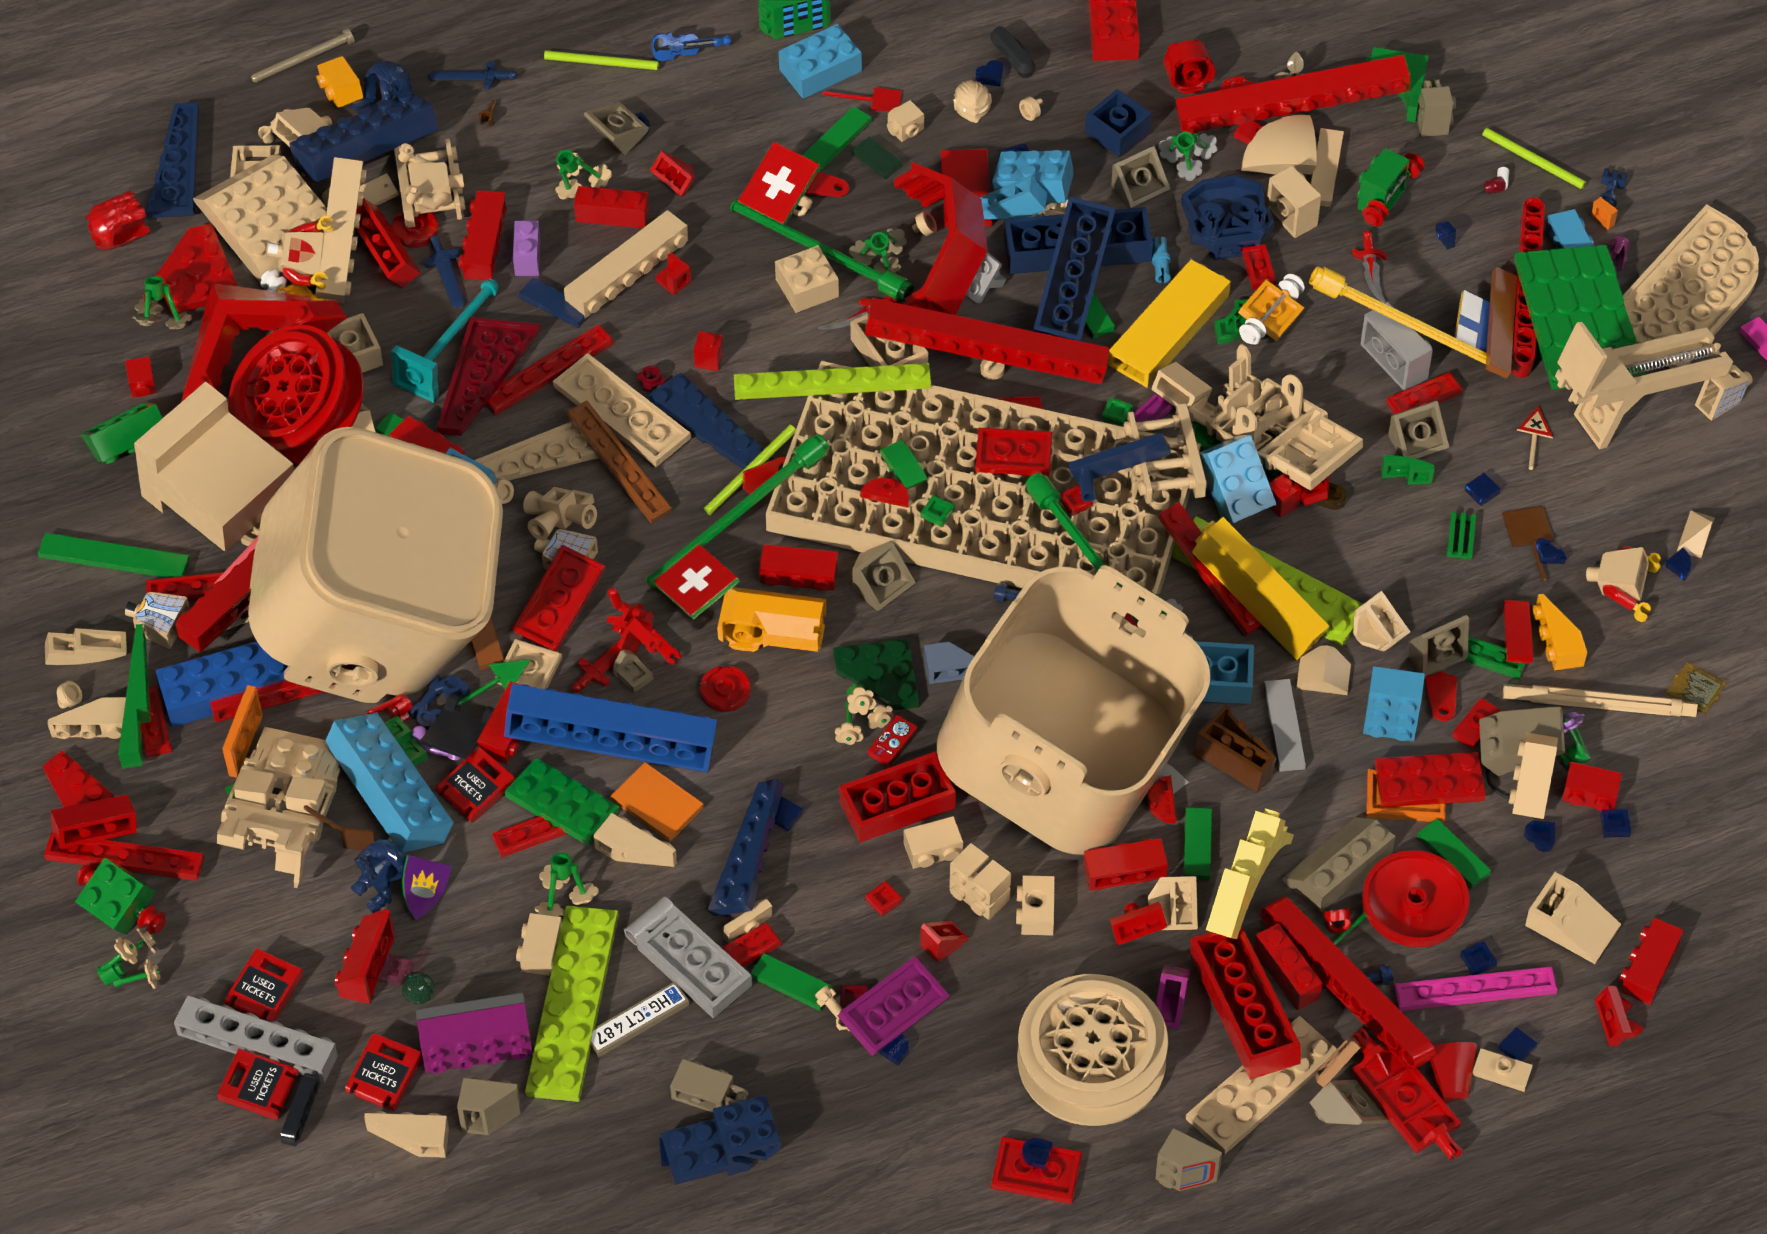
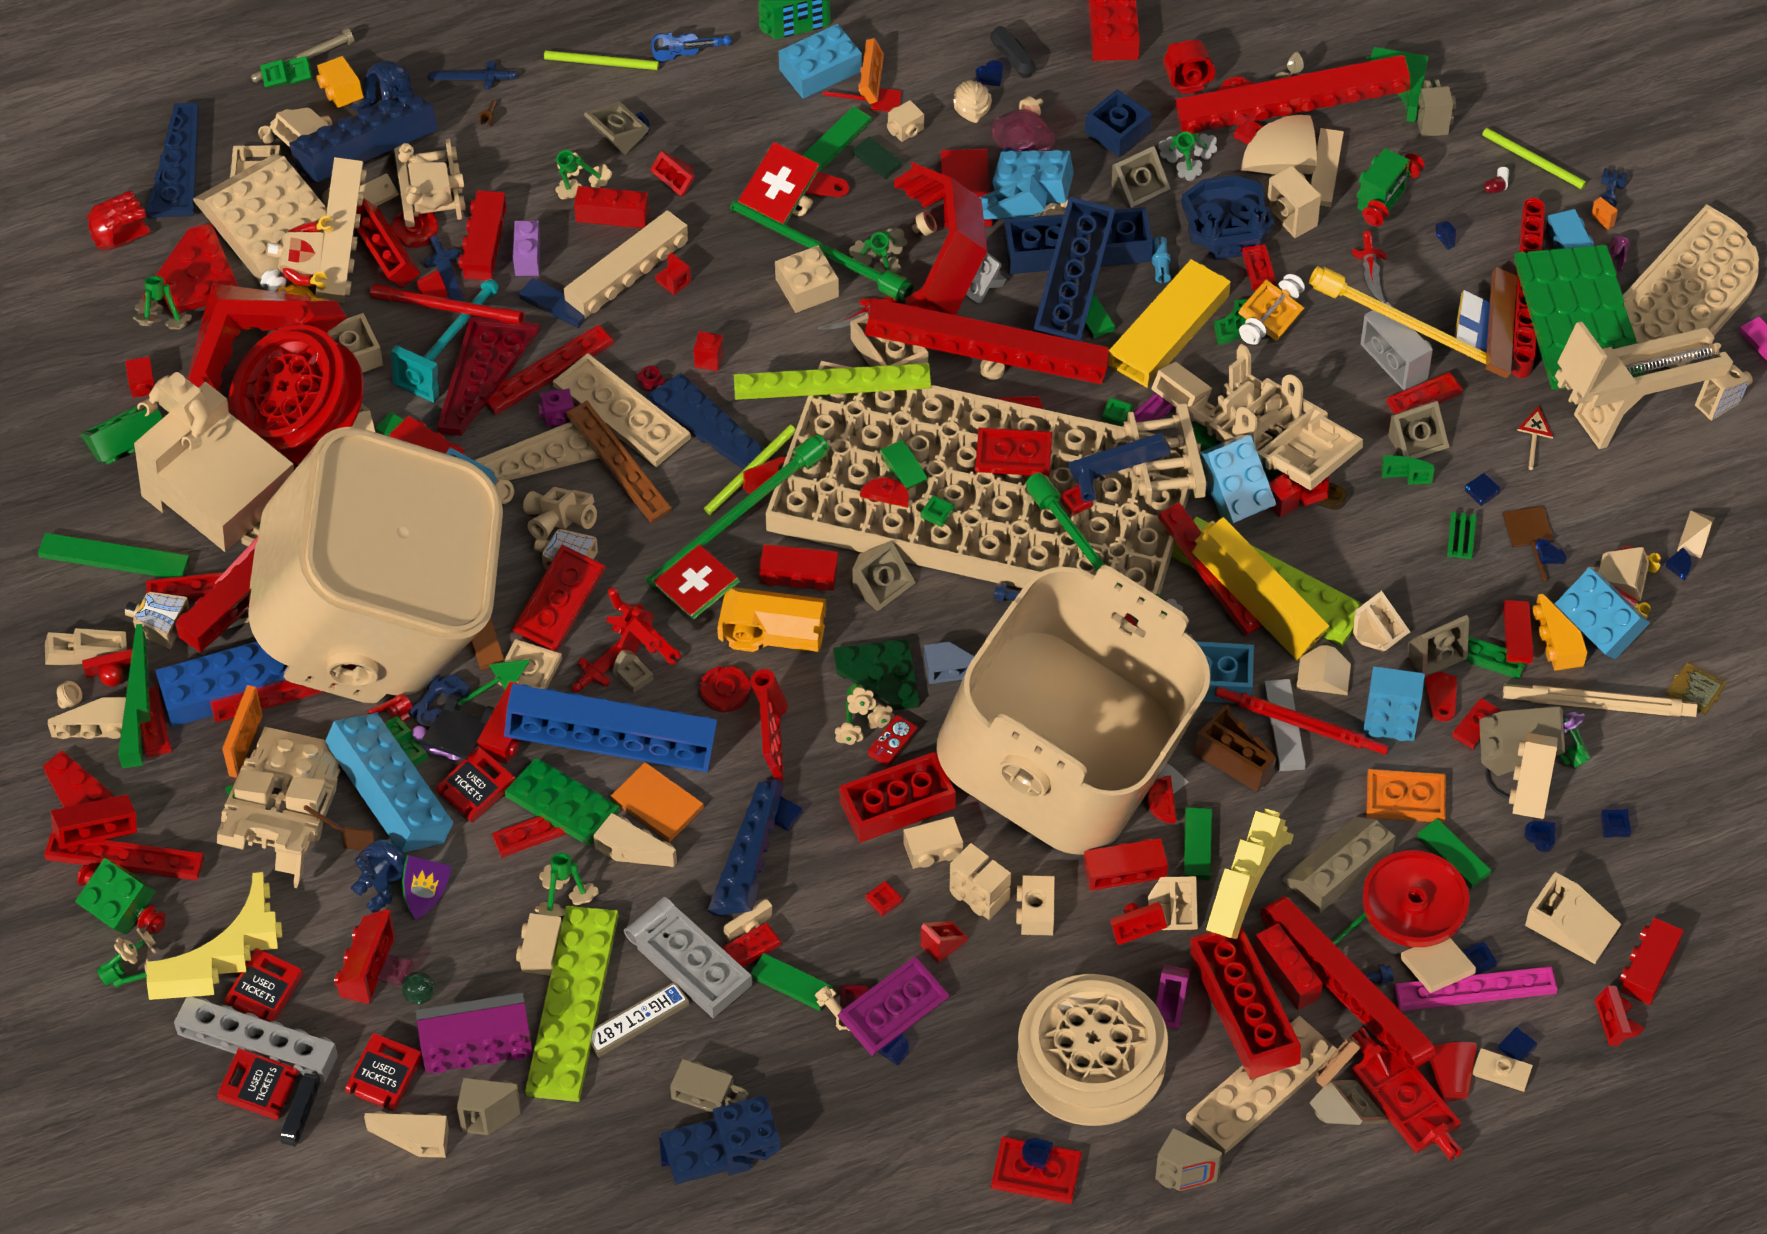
red tile [1323,908,1351,933] -> none
red plate [1374,752,1486,807] -> none
red brick [1562,762,1622,812] -> none
none -> red tile [82,649,132,687]
none -> tan torso [137,372,211,451]
none -> light yellow arch [147,872,282,1000]
none -> green slope [260,56,313,88]
none -> red piece [370,284,525,326]
none -> red slope [417,270,448,298]
none -> magenta brick [537,388,574,427]
none -> red piece [750,669,788,781]
none -> orange plate [858,38,884,104]
none -> clear pink brick [991,109,1055,152]
none -> red axle [1215,686,1389,755]
none -> tan tile [1401,938,1476,993]
none -> dark azure brick [1555,567,1650,659]

